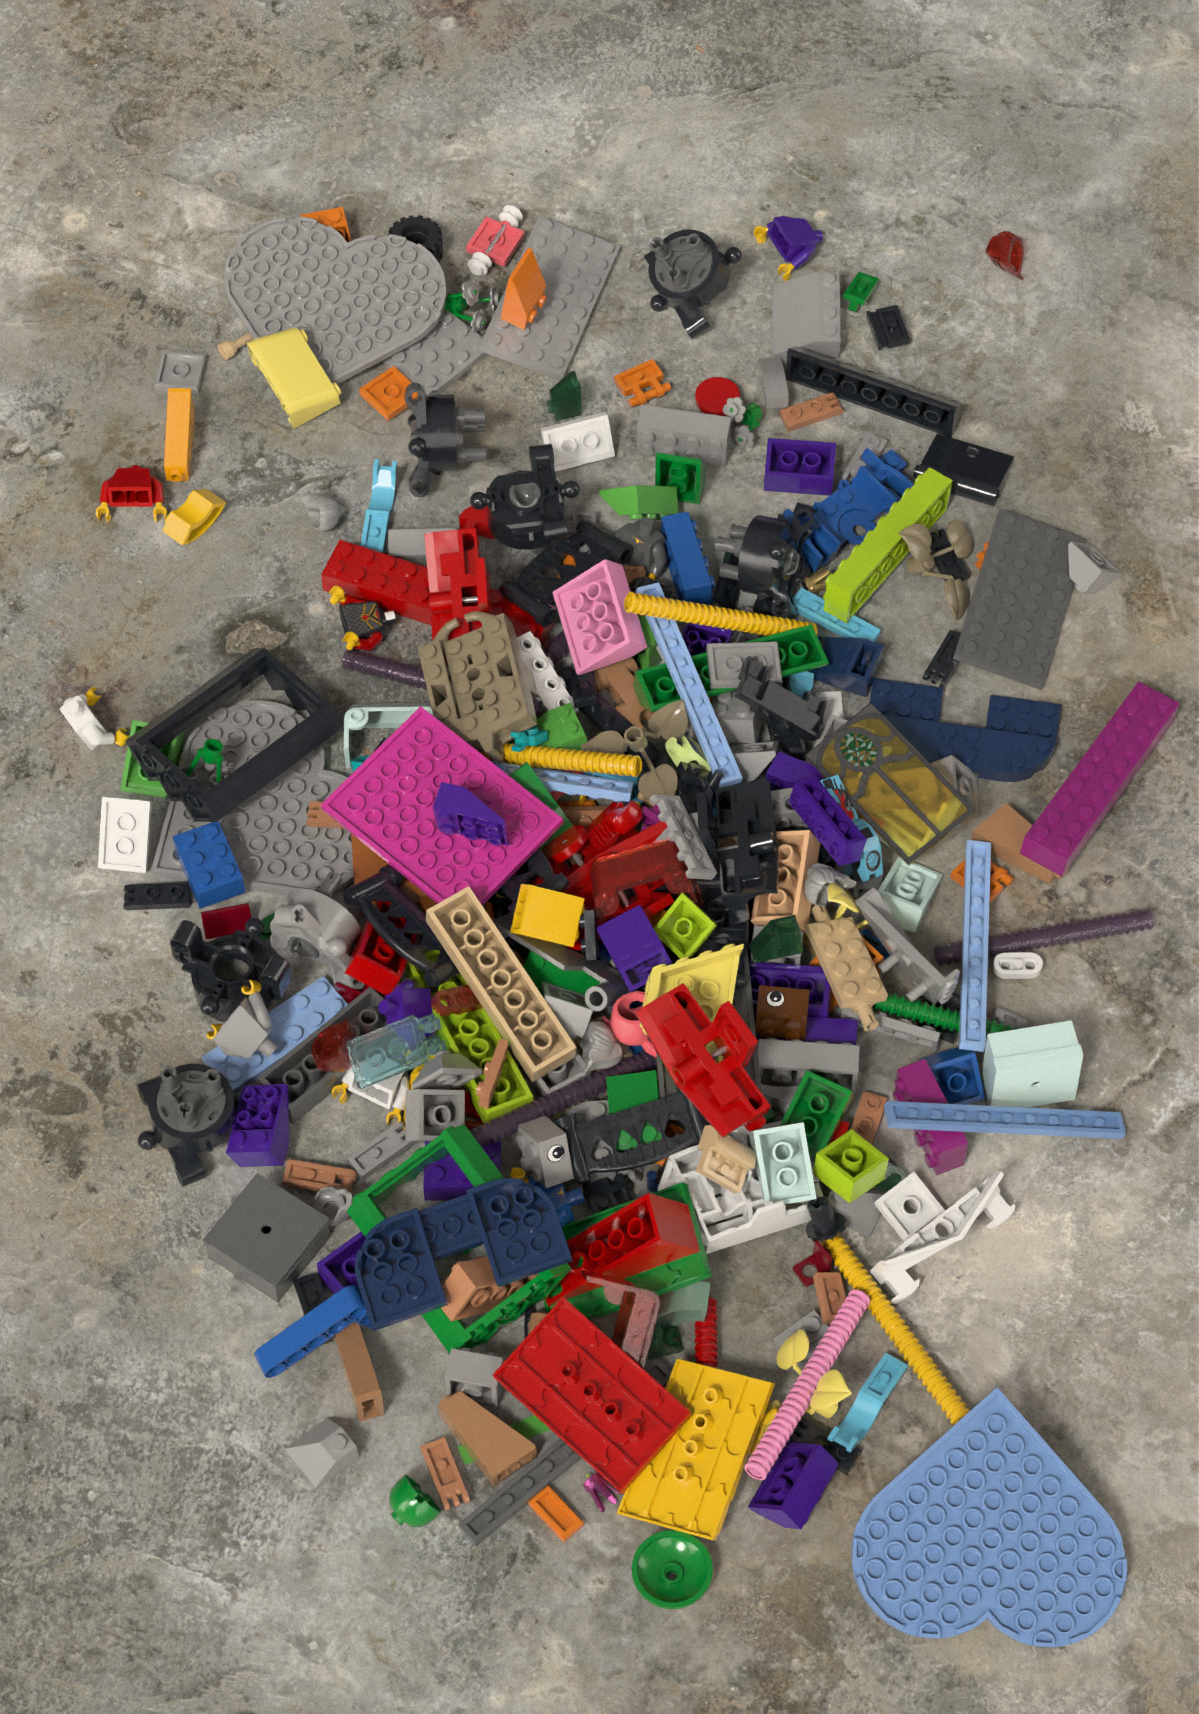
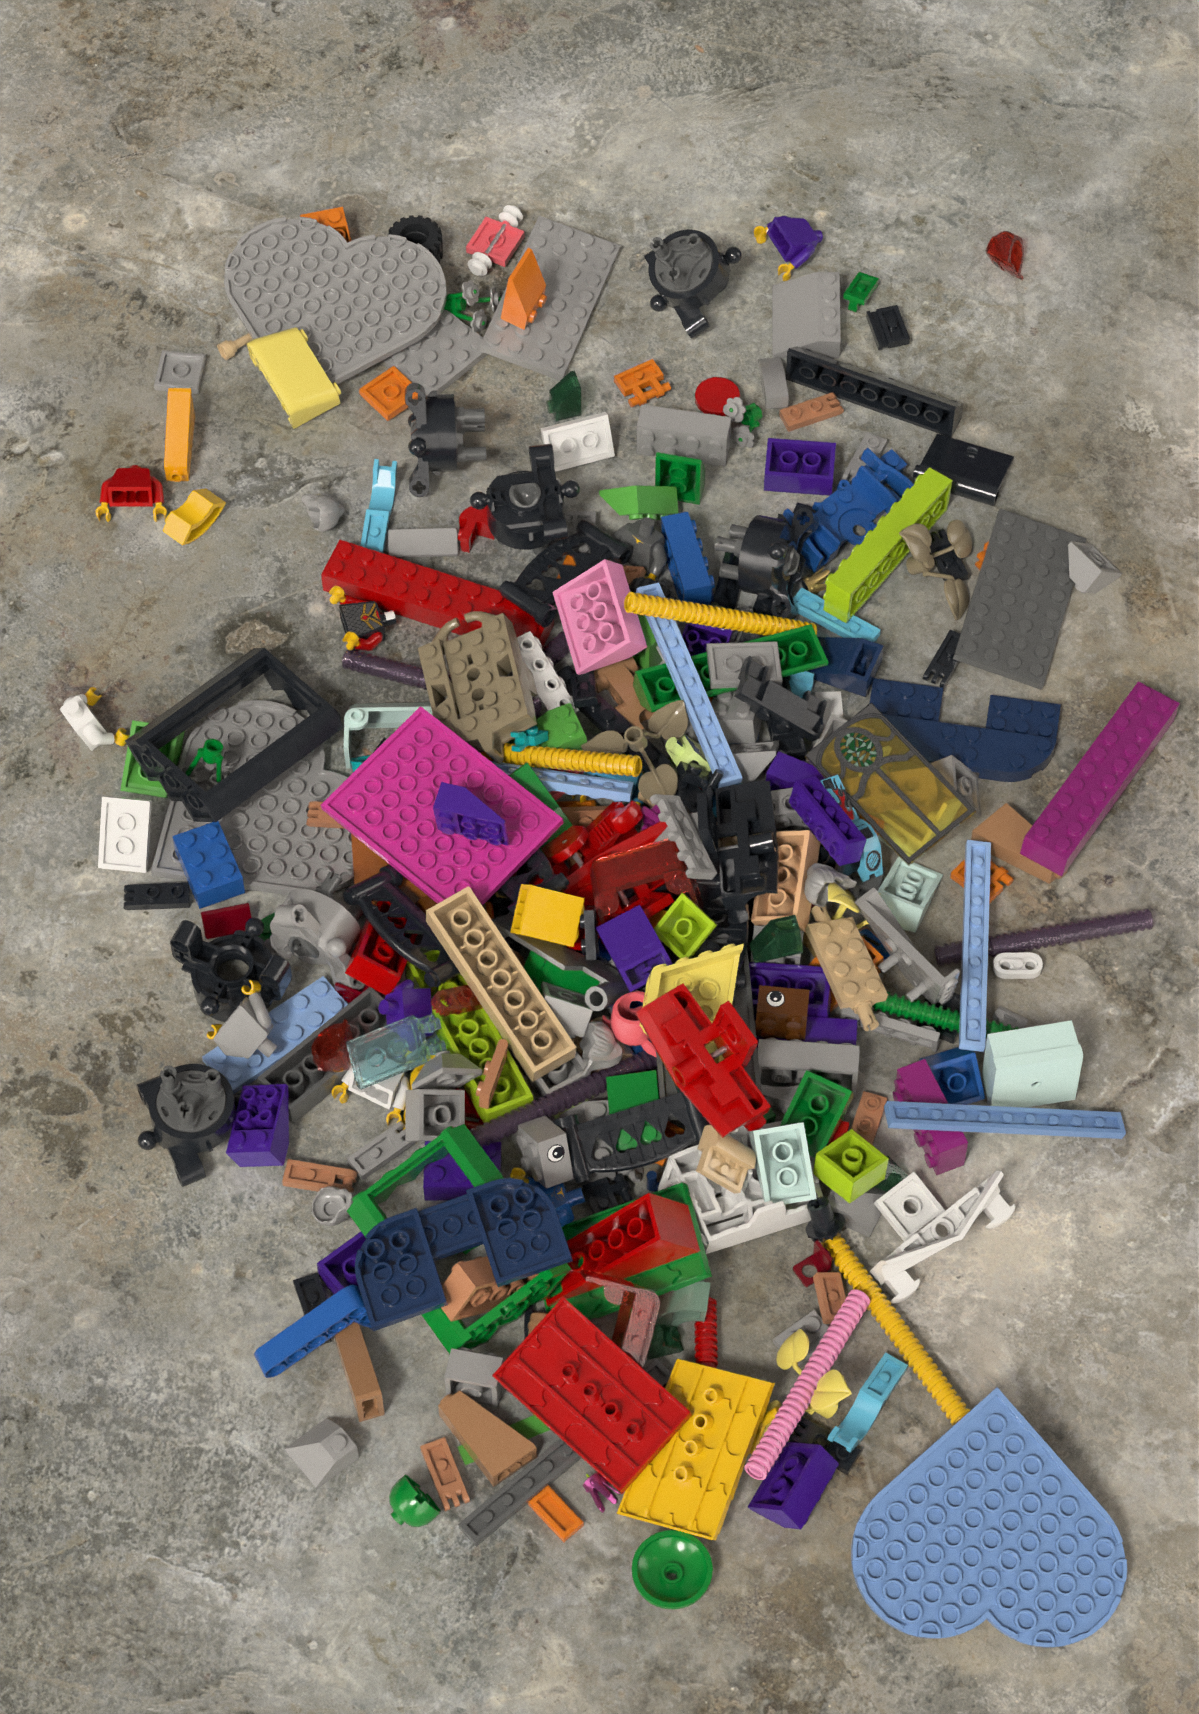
dark grey container [203,1173,330,1303] -> none
red piece [424,528,493,678] -> none

